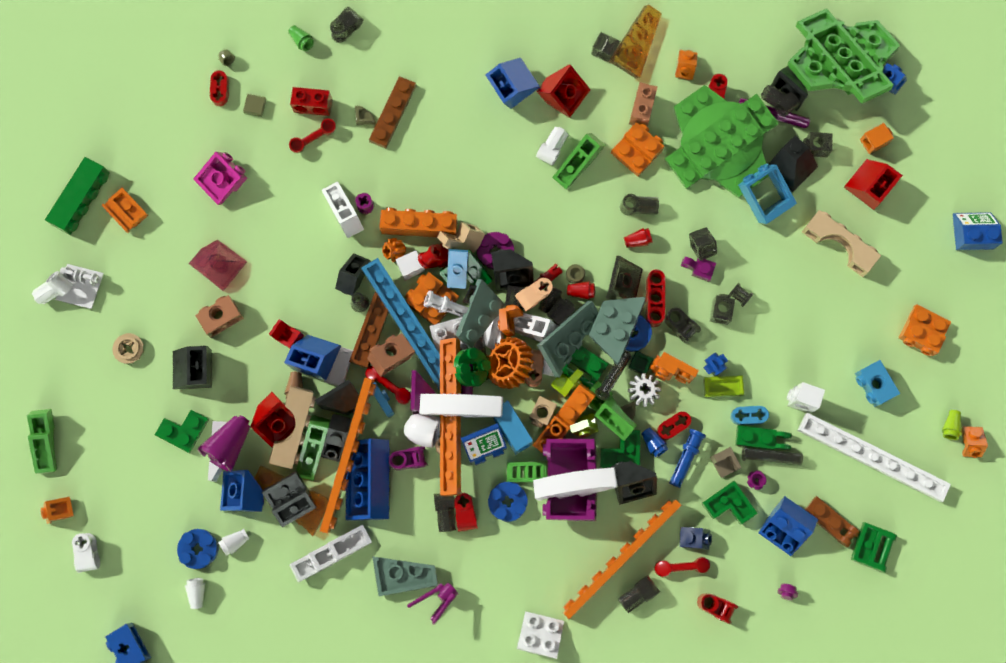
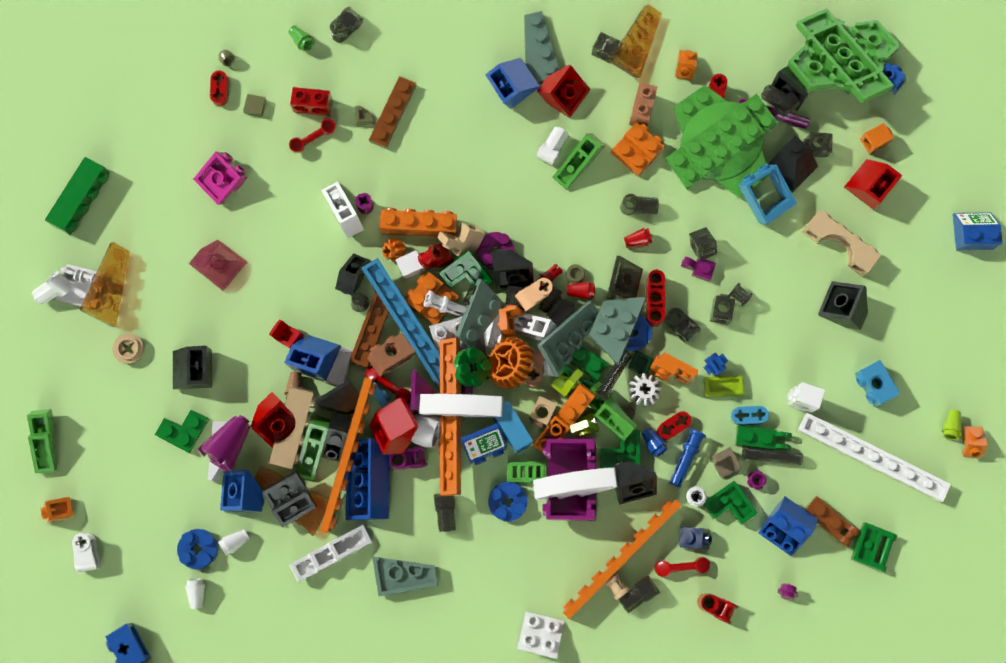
orange plate [102,188,149,233] -> none
nougat brick [195,295,244,338] -> none
magenta plant [407,583,458,624] -> none
dark azure plate [447,249,468,289] -> none
red piece [454,493,478,532] -> none
orange plate [899,304,951,356] -> none
none -> clear orange wing [79,242,130,327]
none -> red slope [369,398,418,455]
none -> sand green wing [524,11,559,85]
none -> tan bush [604,573,630,600]
none -> white cone [686,487,706,507]
none -> pearl dark grey slope [818,281,868,330]

